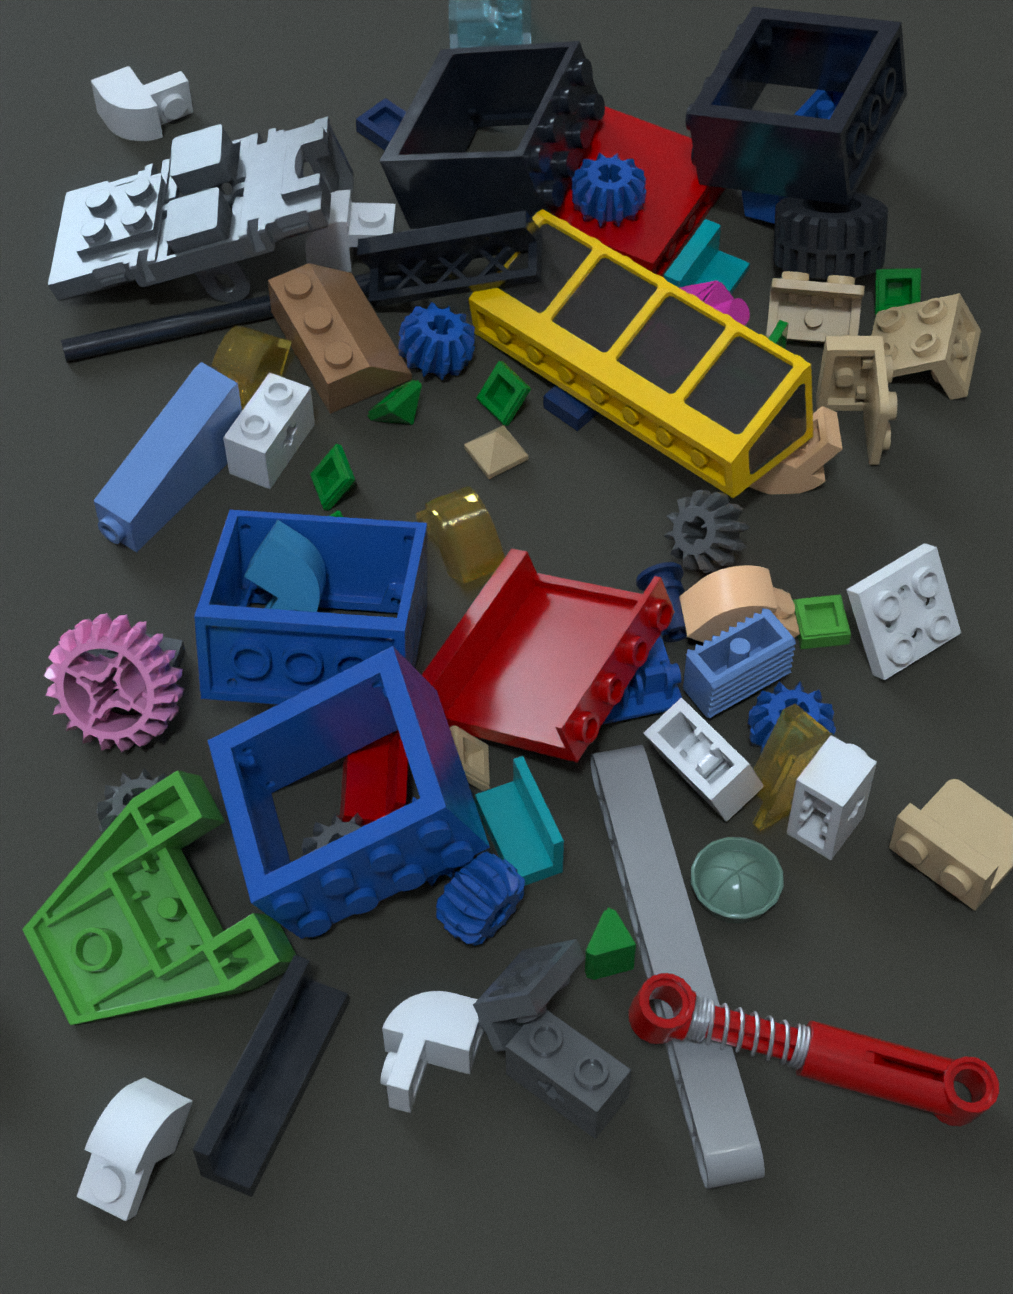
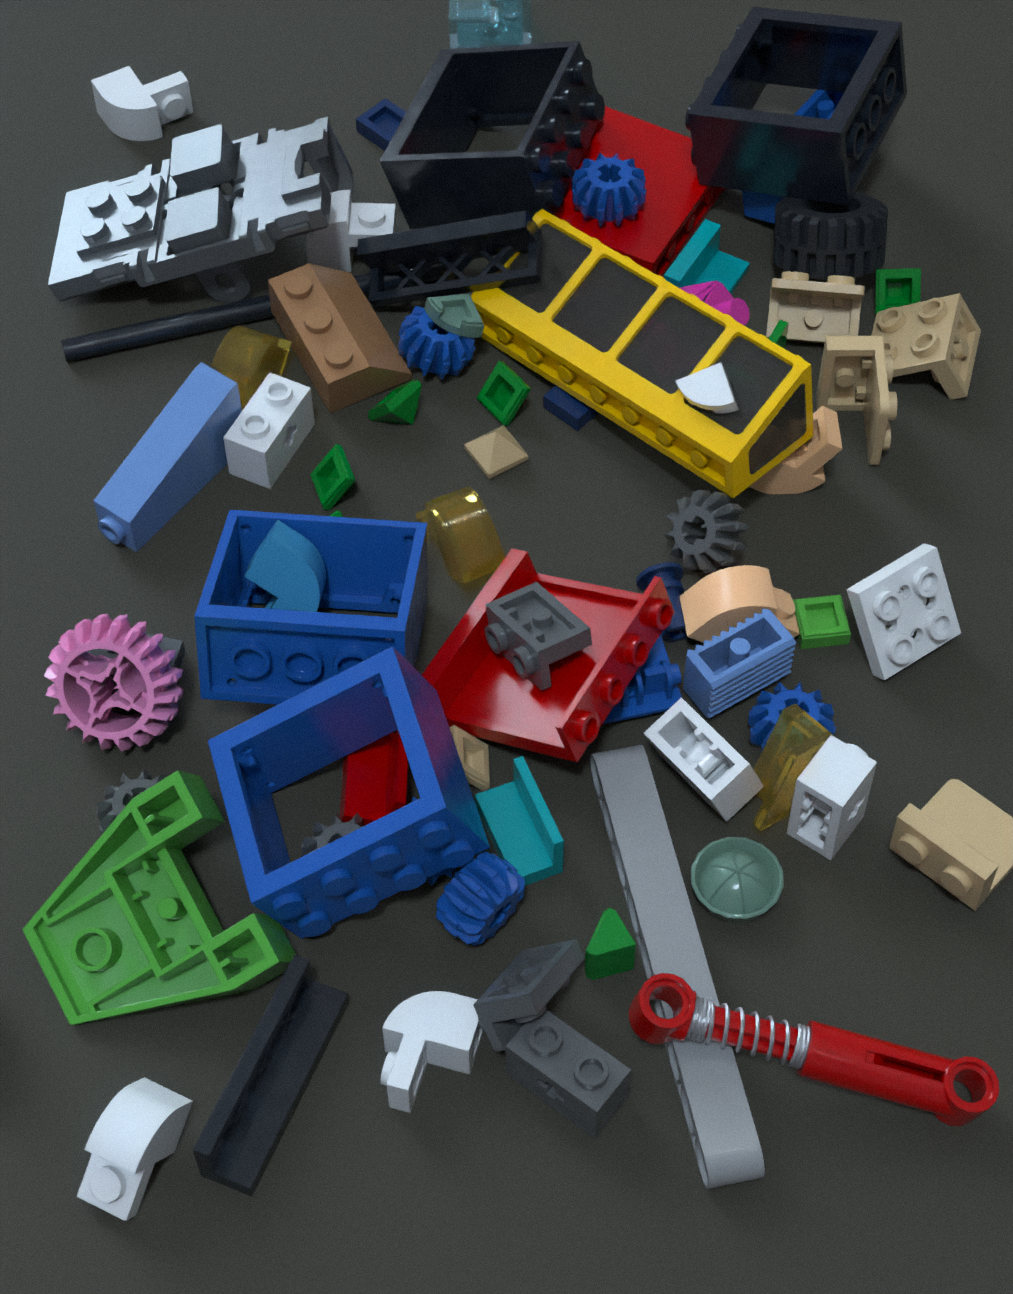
none -> sand green tile [424,293,484,338]
none -> dark grey bracket [485,582,592,691]
none -> white tile [676,362,739,414]

